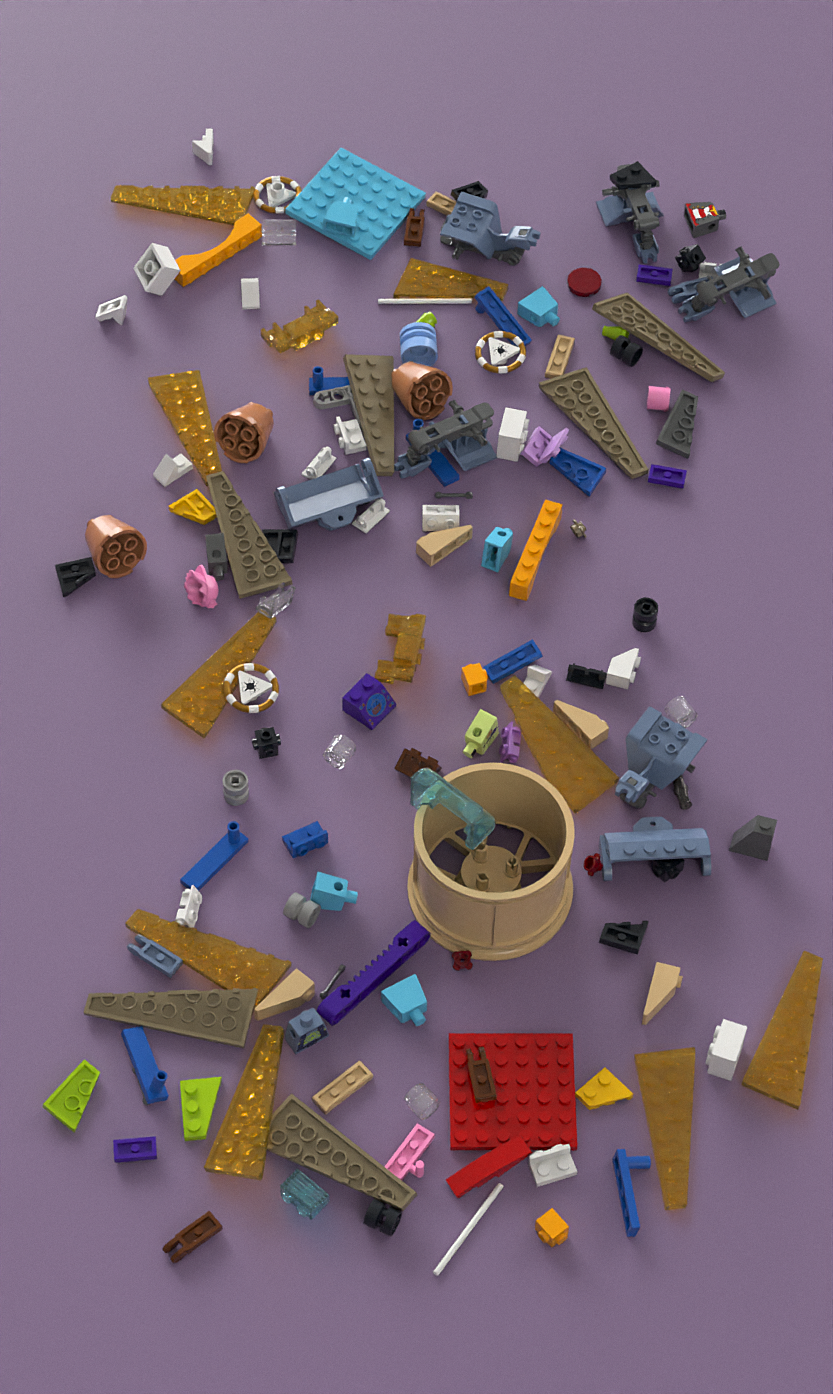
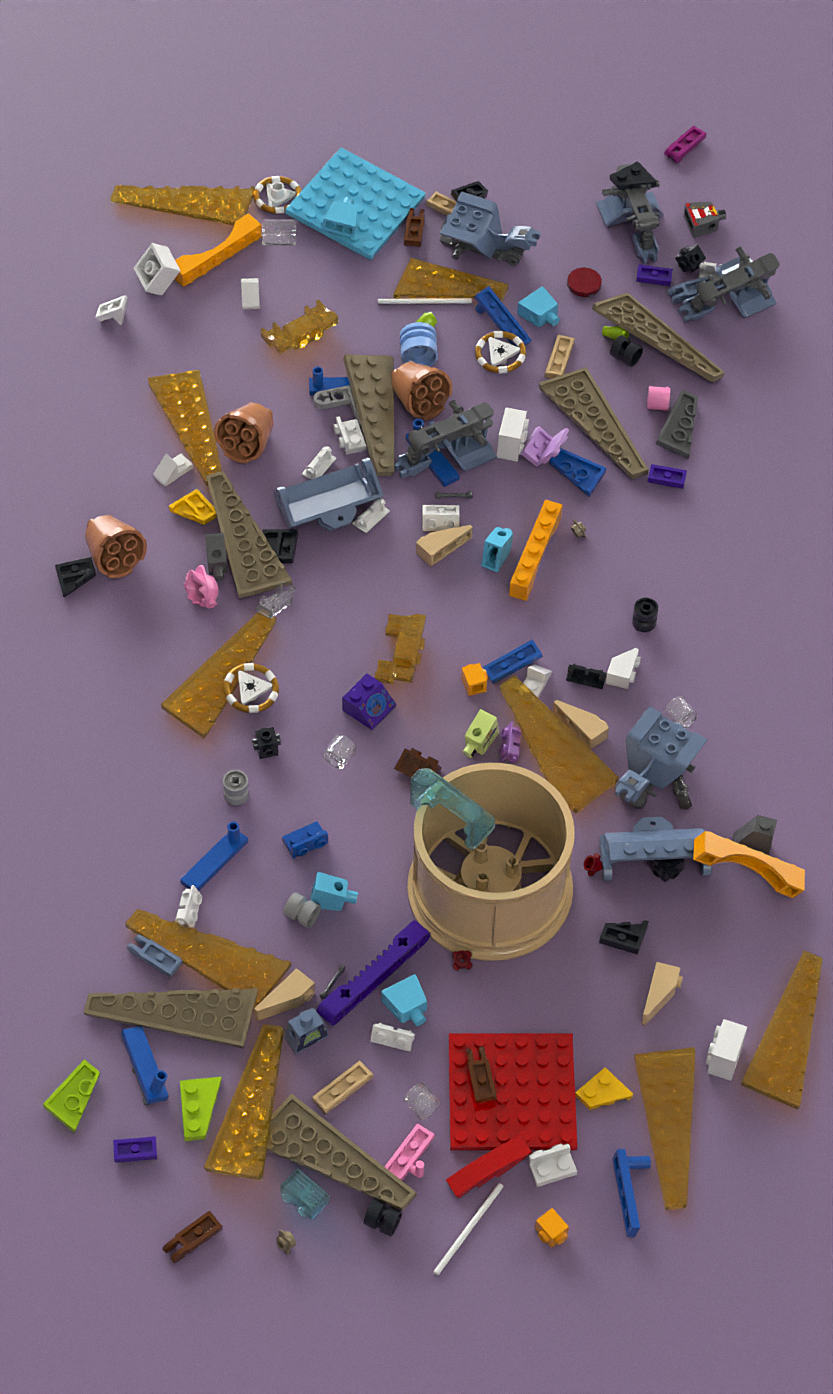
white slope [192,129,213,165] -> none
none -> dark tan plate [276,1230,296,1255]
none -> white hinge [371,1023,415,1052]
none -> magenta plate [664,125,707,163]
none -> light orange arch [693,831,805,898]

